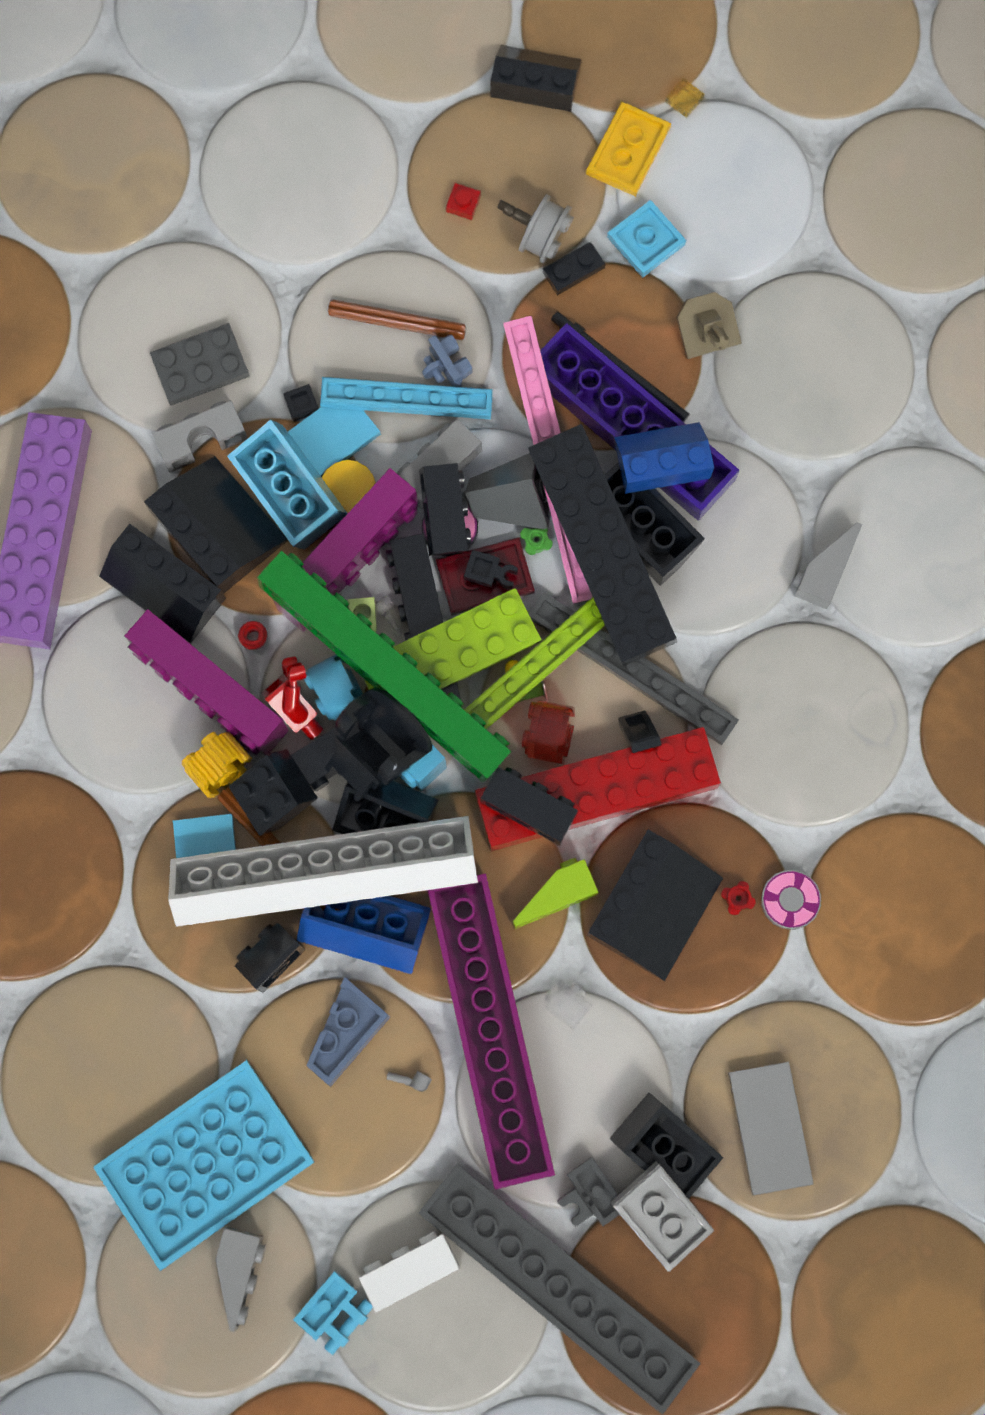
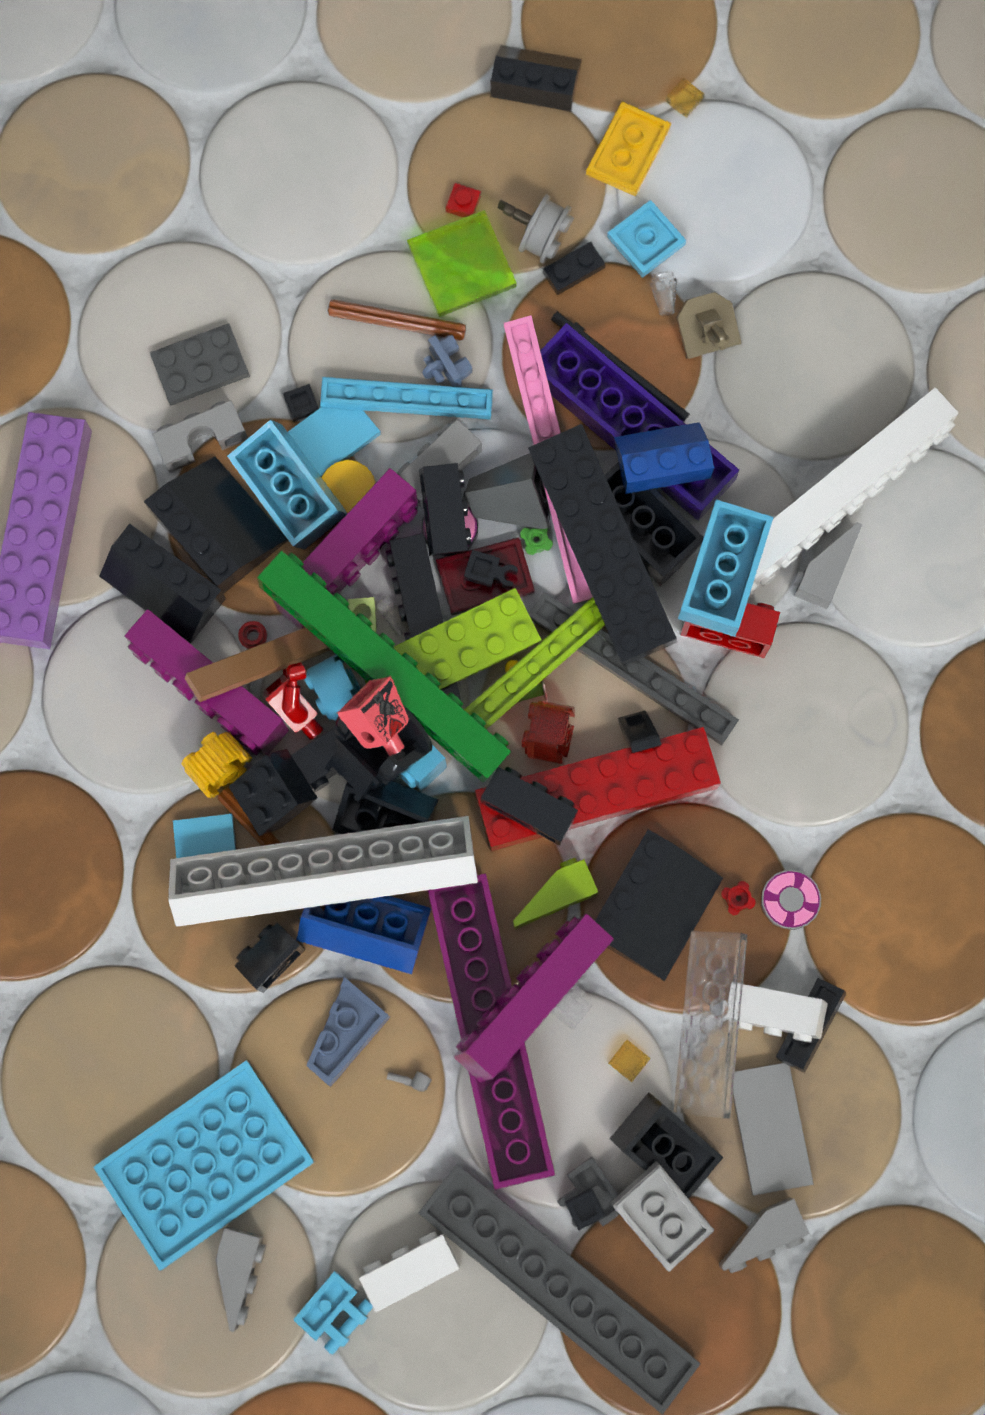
none -> medium nougat tile [185,628,331,702]
none -> coral torso [337,676,409,756]
none -> clear neon green plate [407,210,517,317]
none -> magenta brick [454,914,614,1082]
none -> black tile [565,1188,606,1231]
none -> clear yellow tile [608,1039,651,1083]
none -> clear cone [649,271,677,315]
none -> clear plate [673,931,747,1119]
none -> medium azure brick [678,499,774,637]
none -> red brick [680,603,780,658]
none -> light grey slope [719,1198,809,1273]
none -> white brick [726,982,828,1043]
none -> white brick [748,387,958,600]
none -> black plate [776,978,846,1073]

